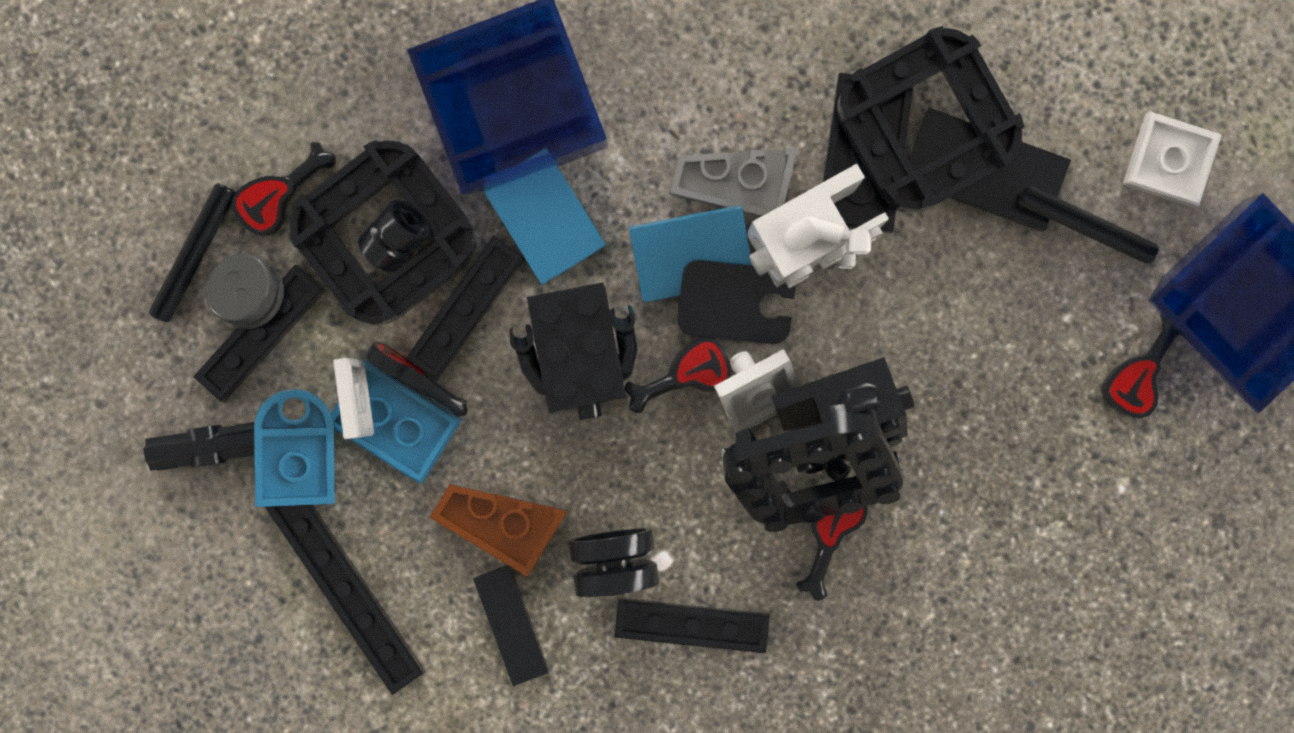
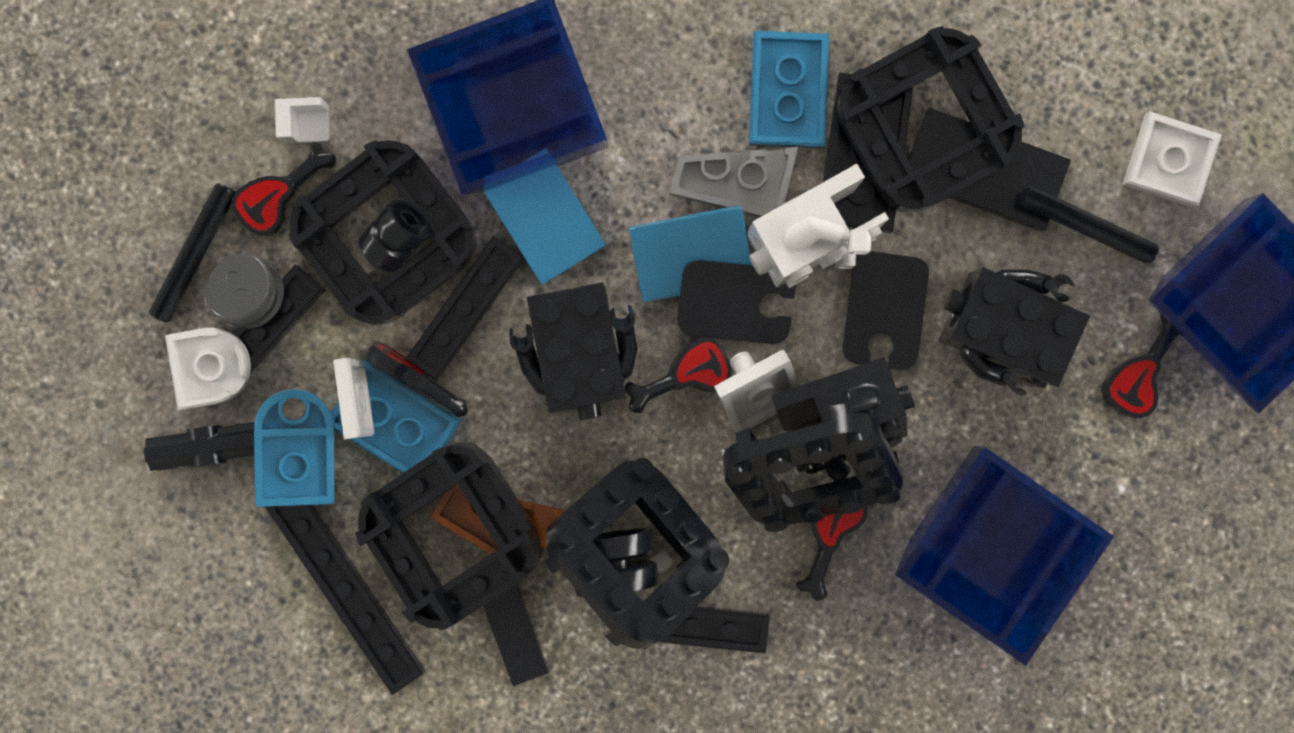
none -> white tile [165,328,251,411]
none -> white panel [274,97,330,144]
none -> black plate [355,442,543,630]
none -> black plate [545,458,729,650]
none -> dark azure tile [749,31,829,149]
none -> black piece [842,251,929,370]
none -> clear blue slope [895,445,1114,666]
none -> black torso [939,267,1090,396]

